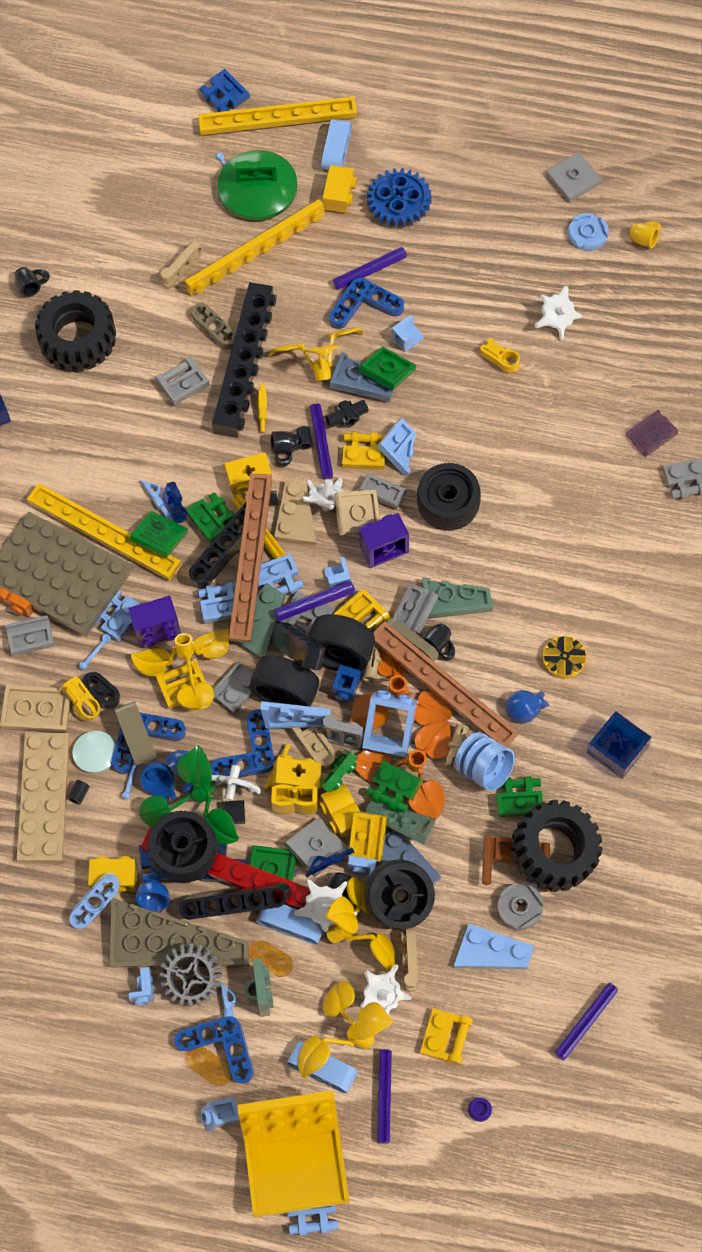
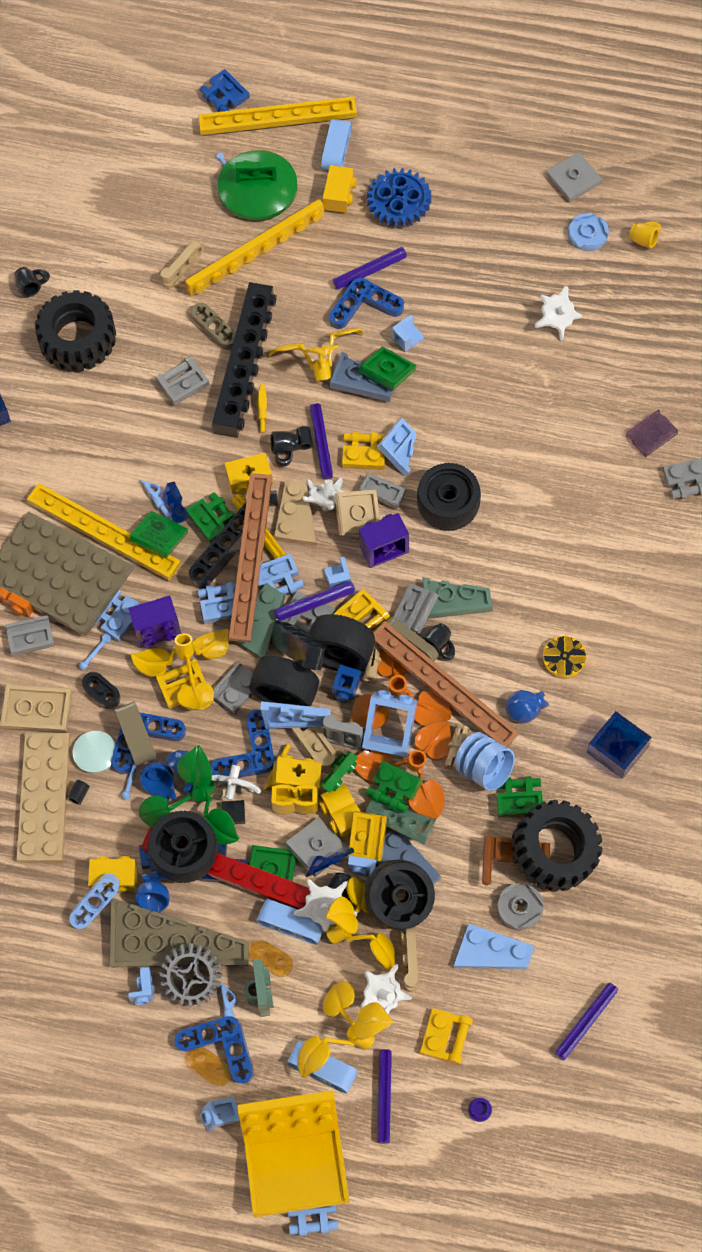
yellow piece [60,676,100,721] -> none
black beam [179,882,292,920] -> none
black axle [325,400,369,428] -> none
yellow piece [480,337,520,373] -> none

